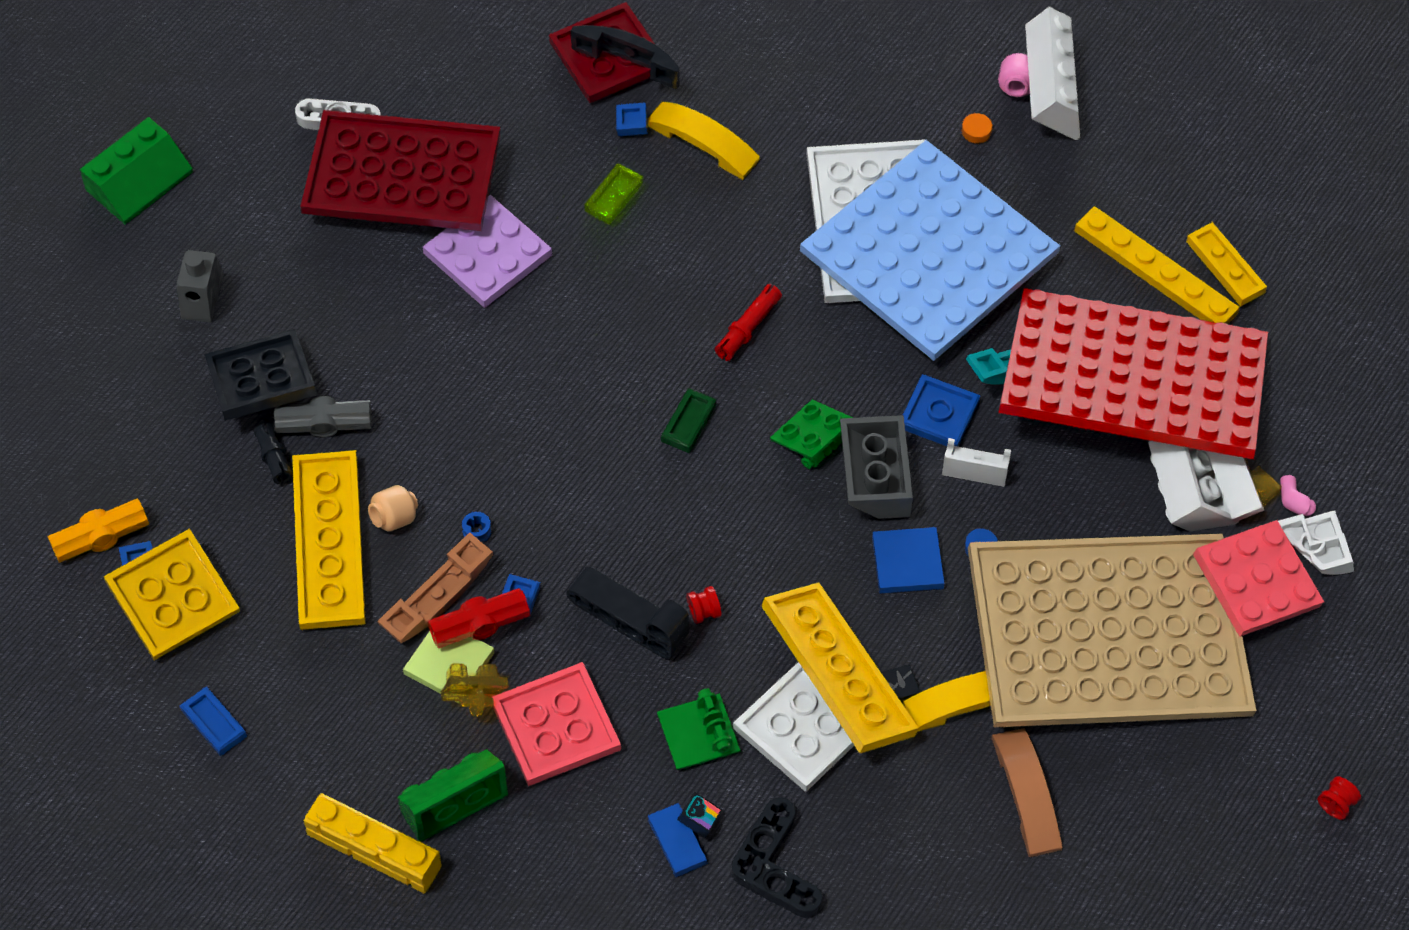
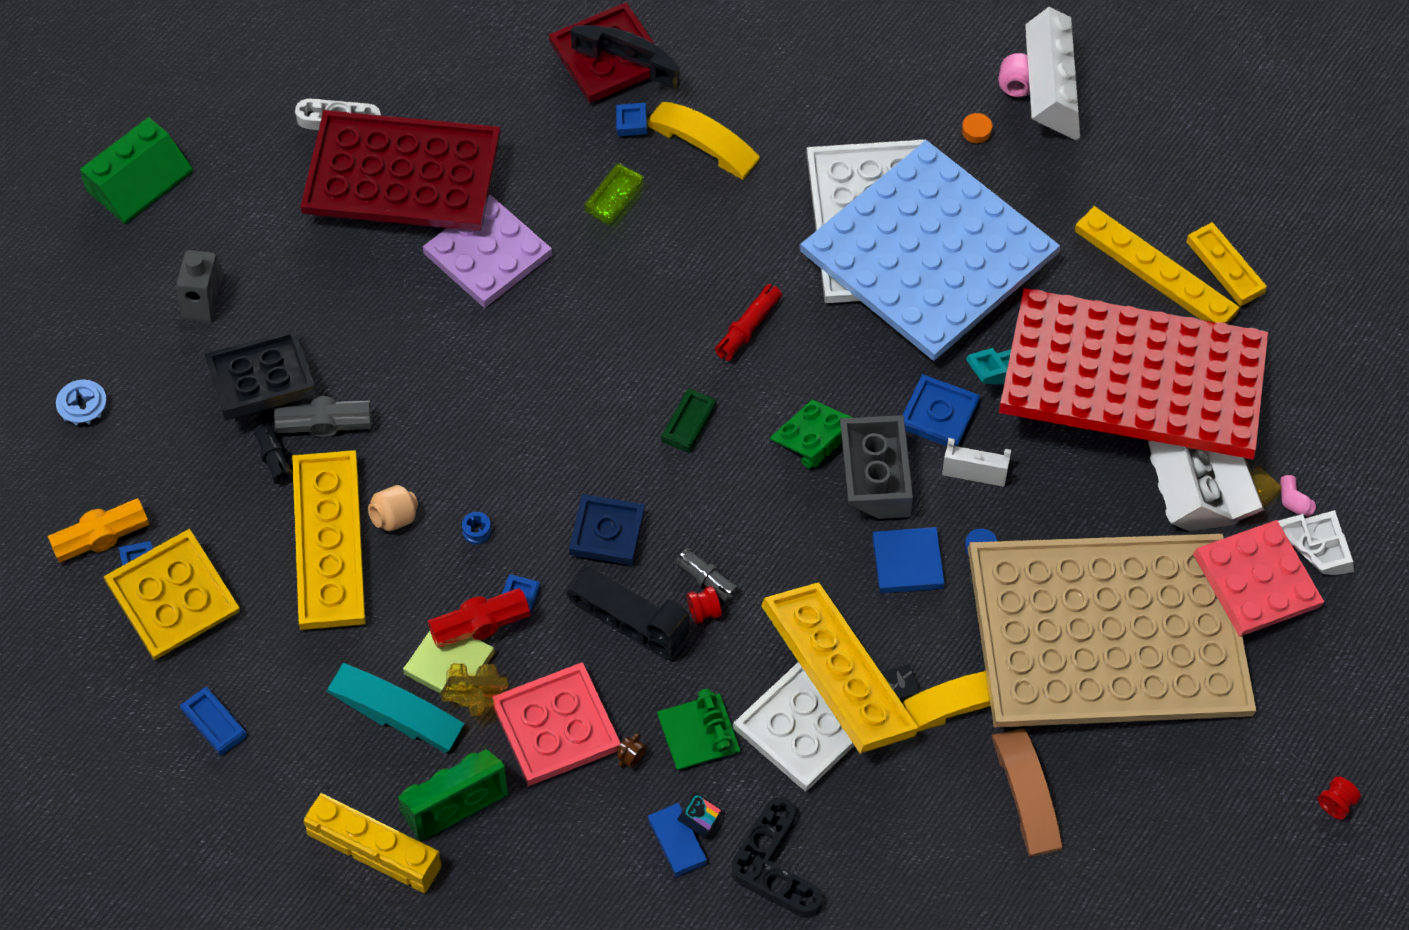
nougat slope [378,532,493,644] -> none
none -> light blue gear [56,380,107,426]
none -> teal slope [326,663,465,754]
none -> dark blue plate [569,494,645,566]
none -> reddish brown plate [617,733,647,768]
none -> dark grey pin [675,548,739,603]

